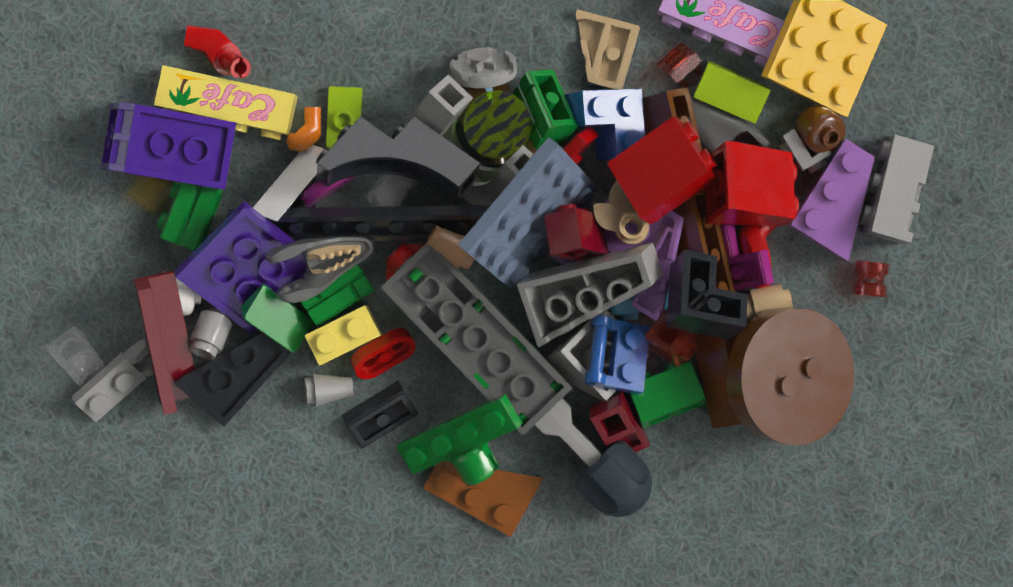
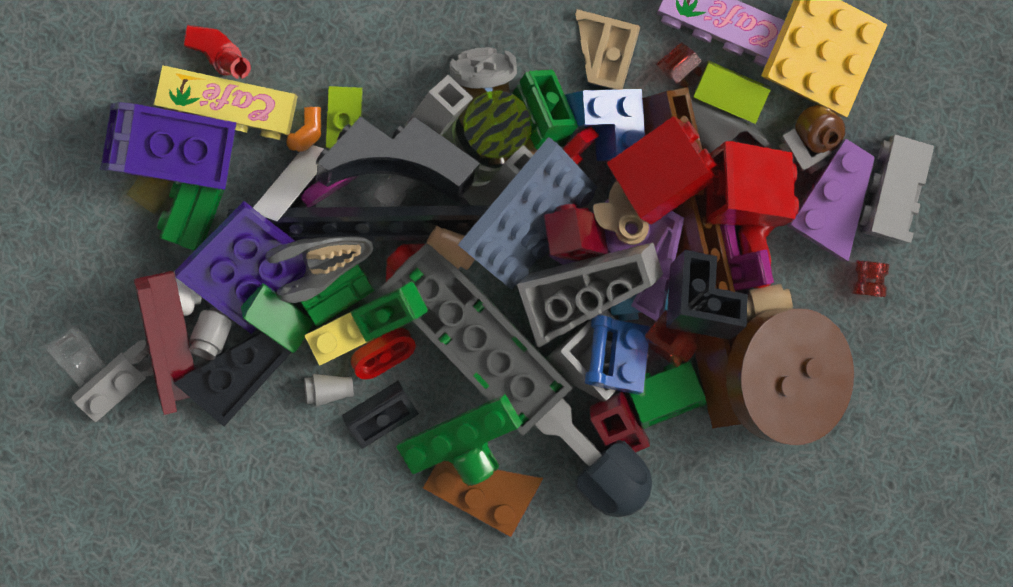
none -> green slope [350,282,428,342]

